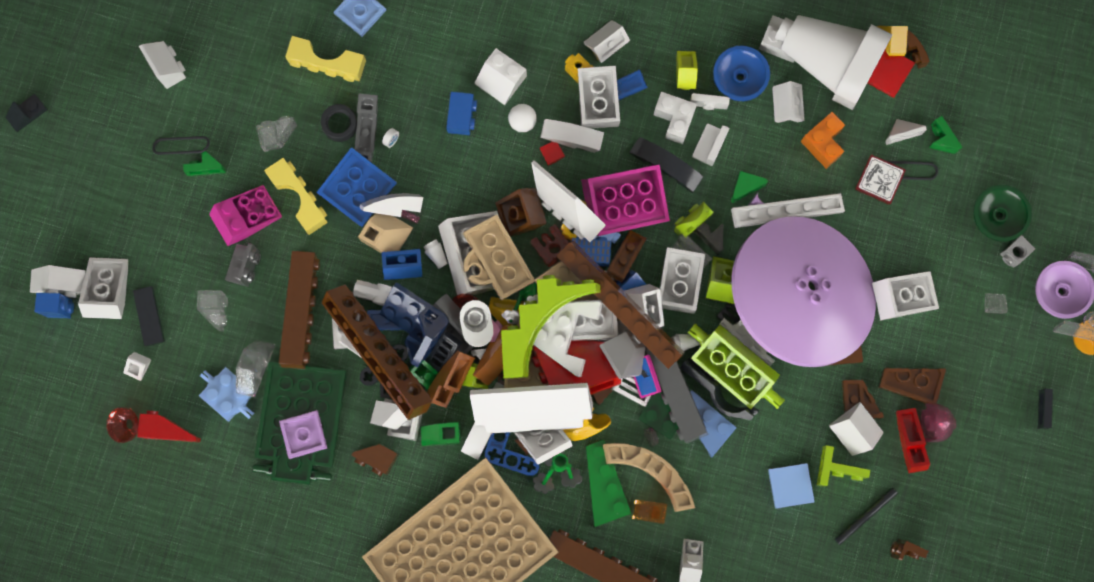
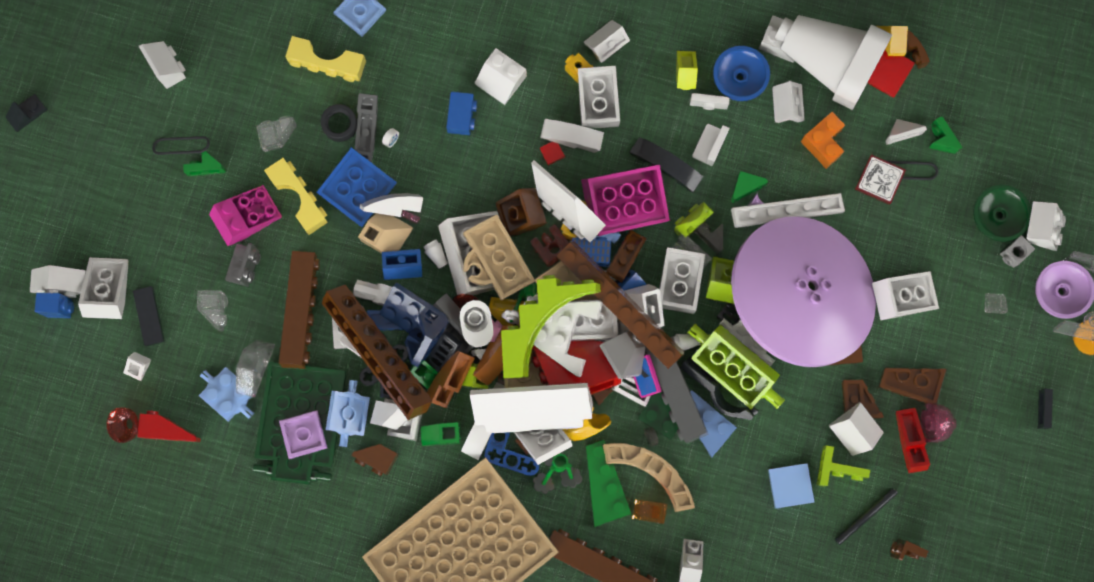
white hair [508,104,537,132] -> none
blue plate [617,70,648,101] -> none
white brick [654,92,697,144] -> none
none -> light blue plate [326,380,370,447]
none -> white slope [1027,201,1066,251]

